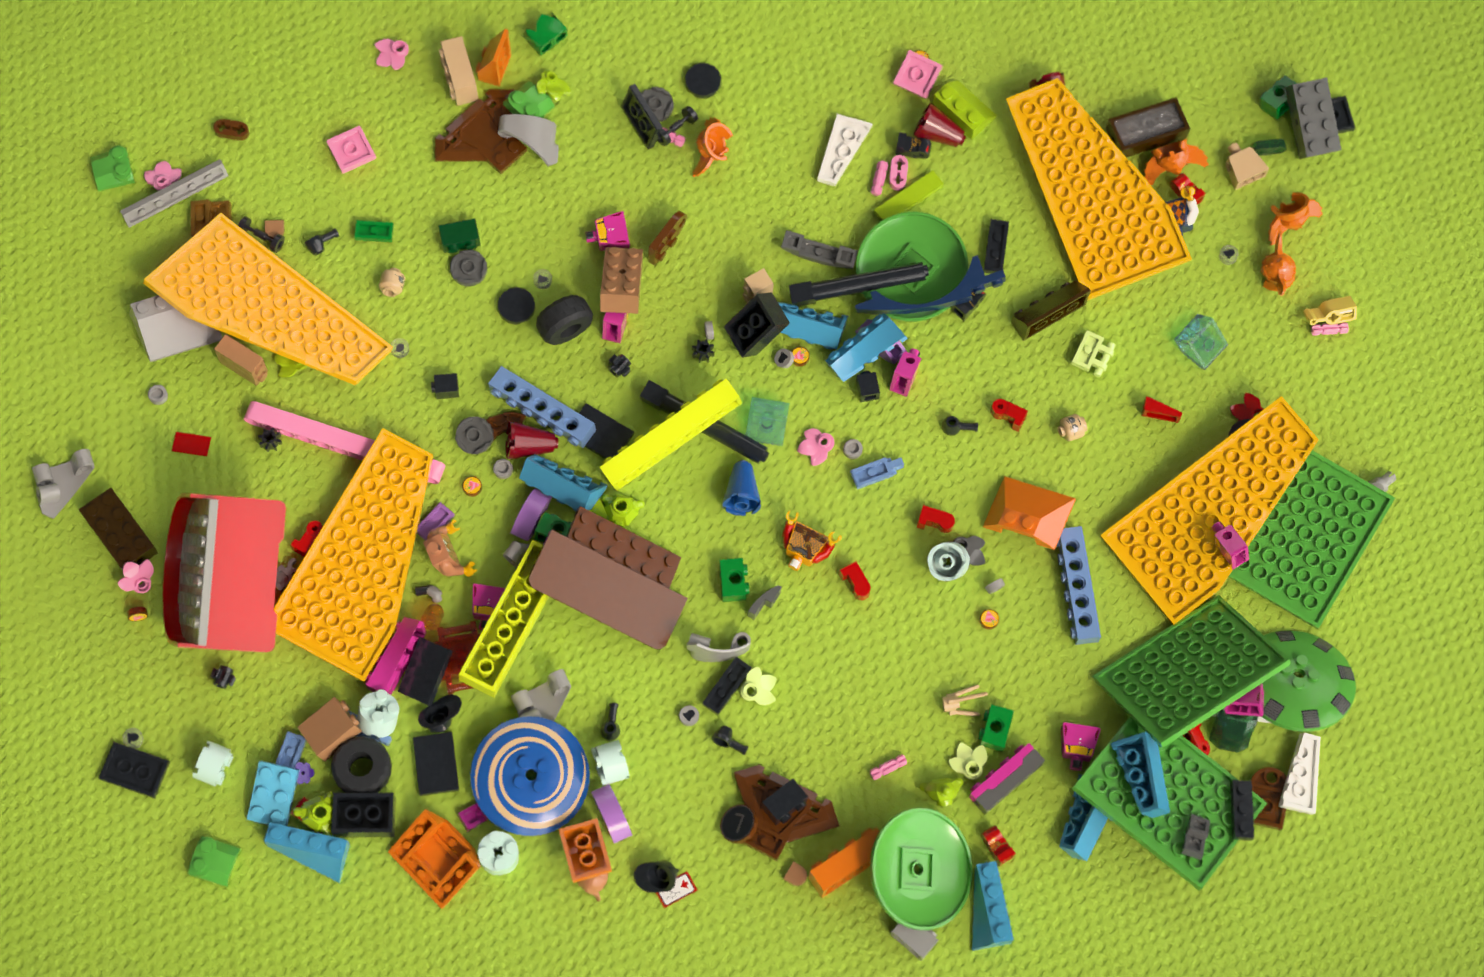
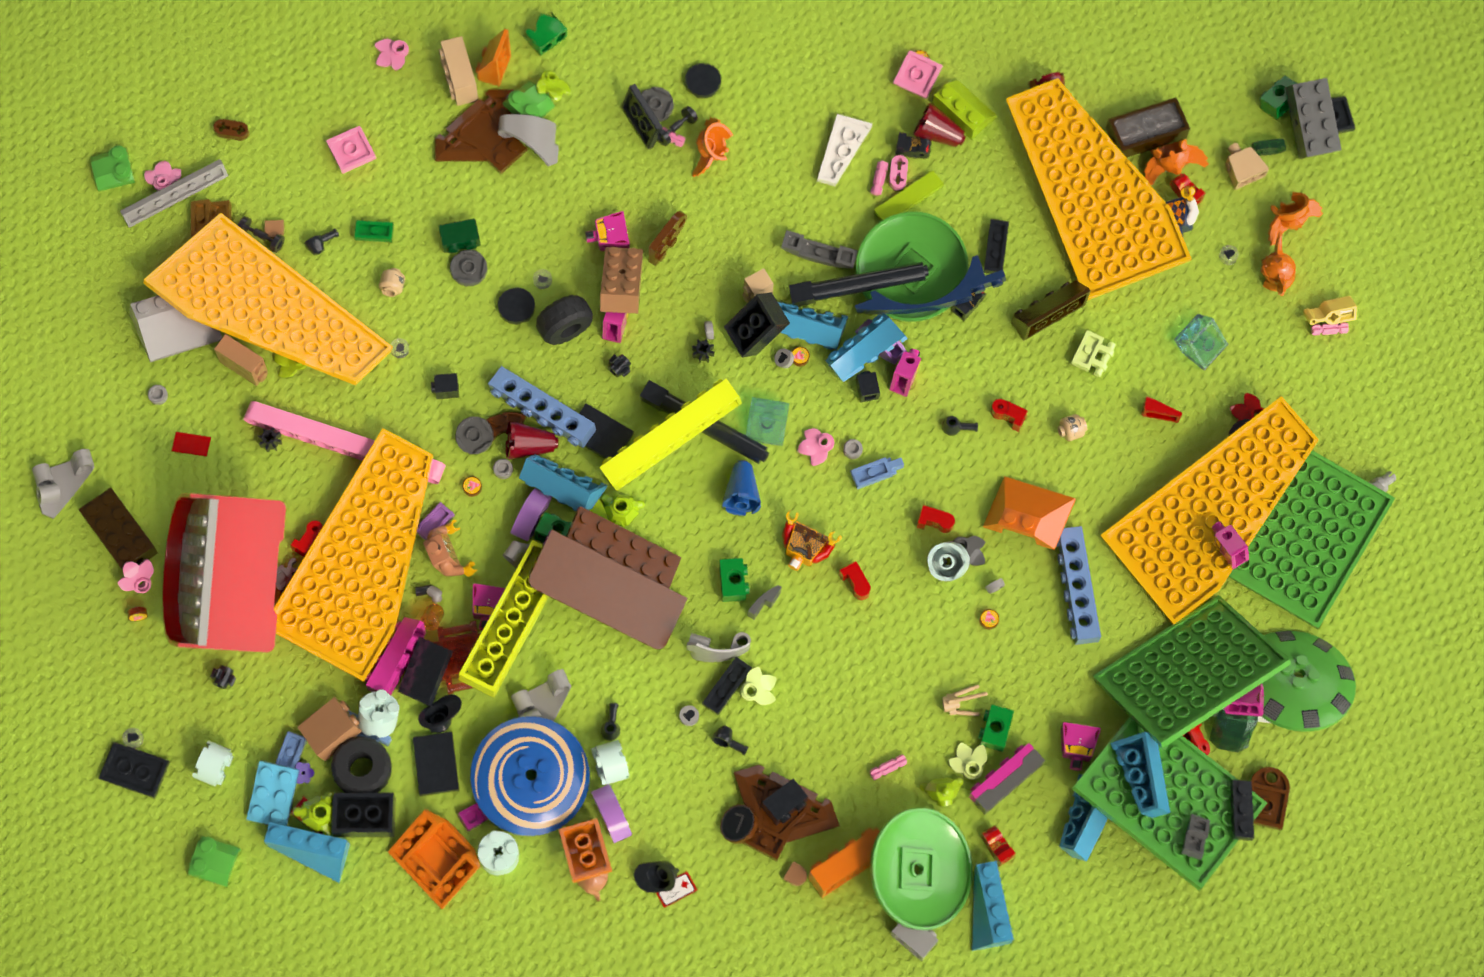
white wing [1278,733,1320,815] -> none

